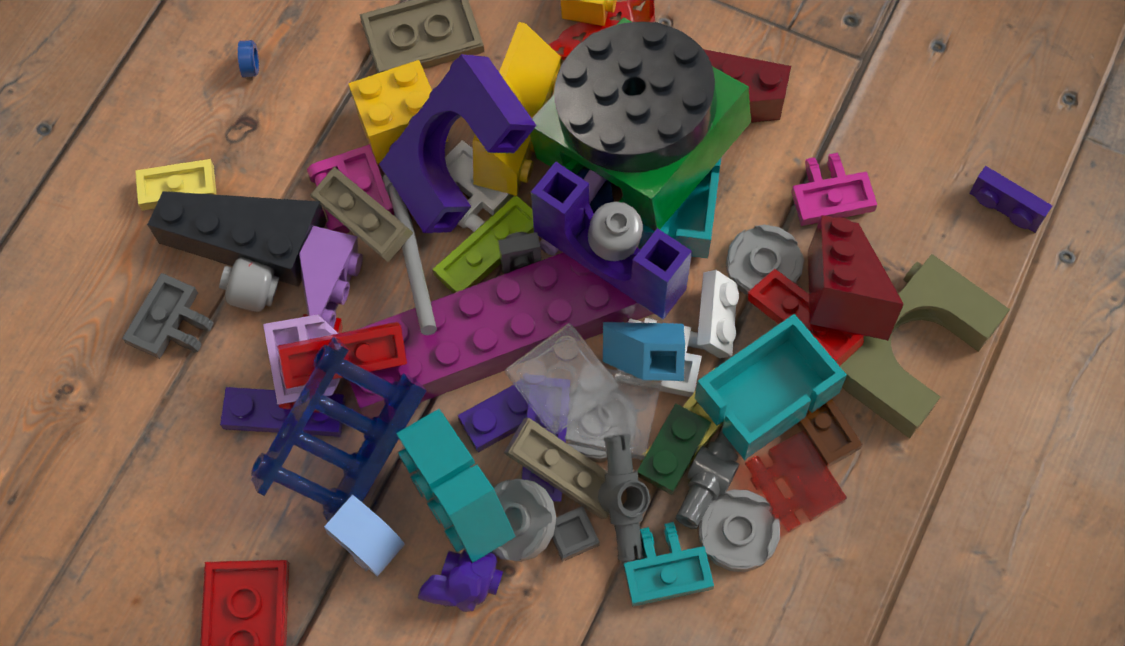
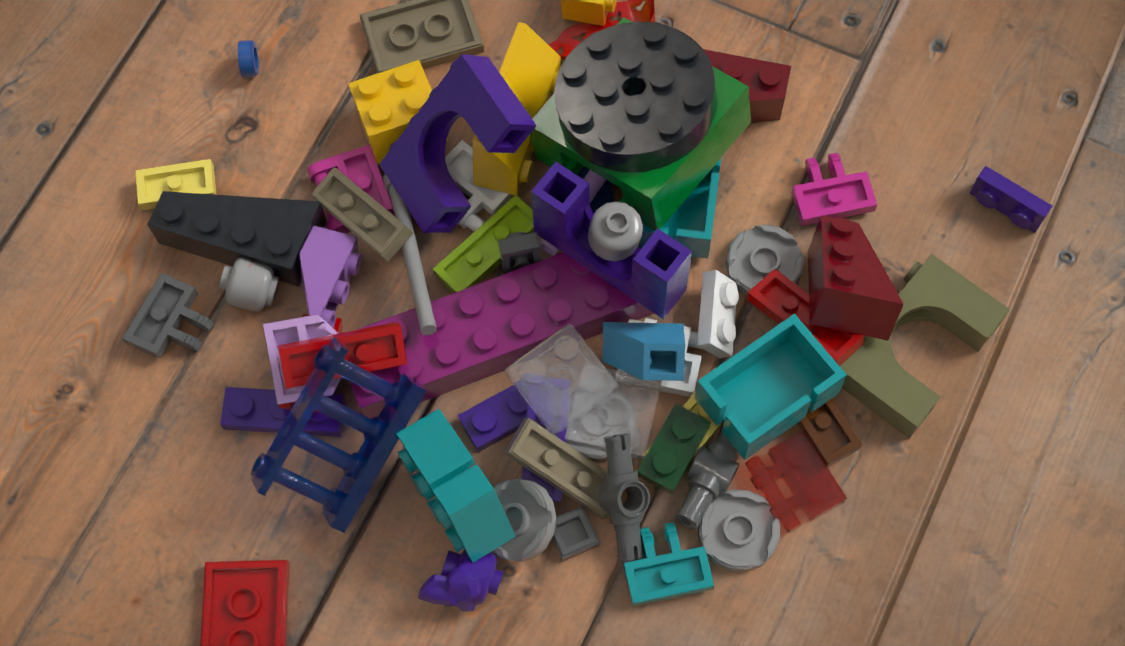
light blue brick [324,495,405,577] -> none

